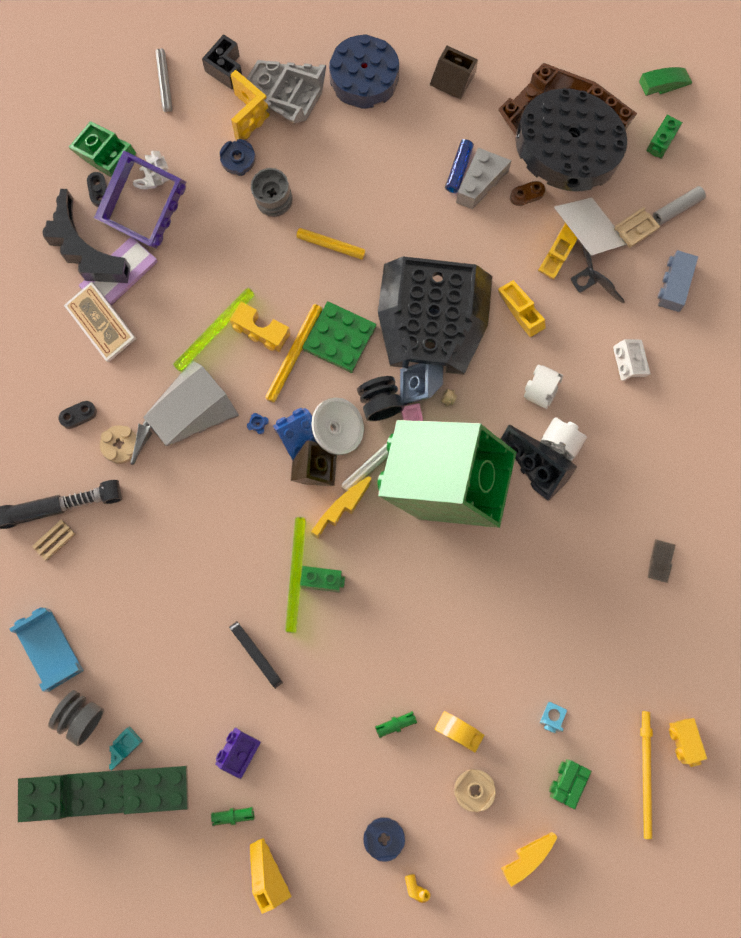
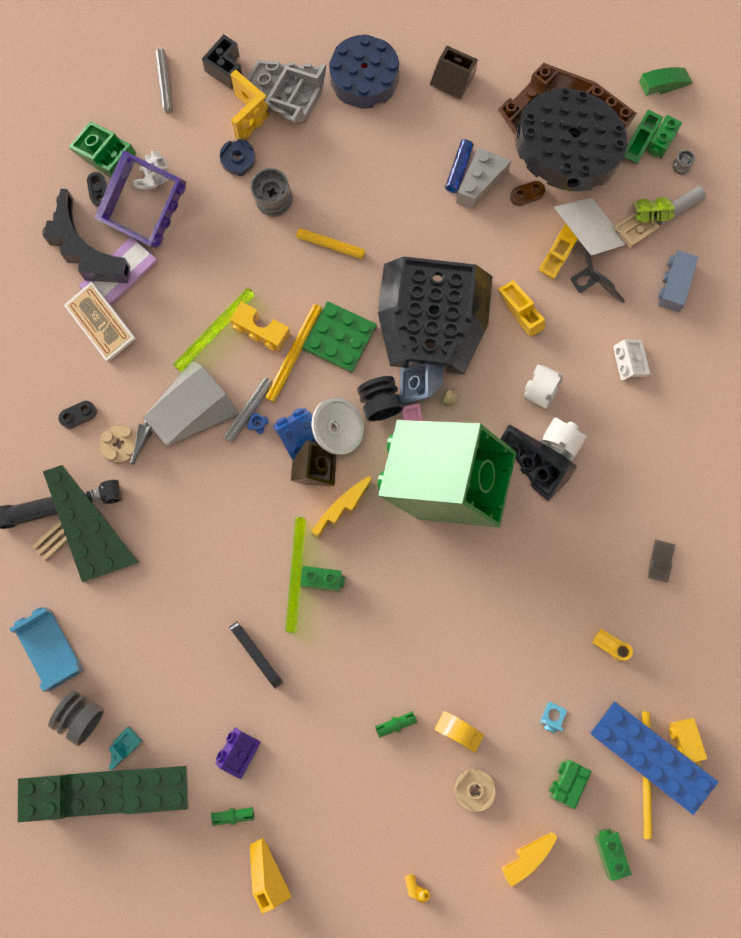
white axle [342,443,388,491] -> none
dark blue plate [363,817,405,862] -> none
none -> dark green wing [43,465,139,582]
none -> light grey axle [224,378,272,442]
none -> blue plate [590,701,719,815]
none -> yellow piece [592,628,633,662]
none -> green brick [594,828,632,881]
none -> green slope [624,109,664,164]
none -> lime hinge [633,197,675,223]
none -> flat silver wheel [672,150,695,175]

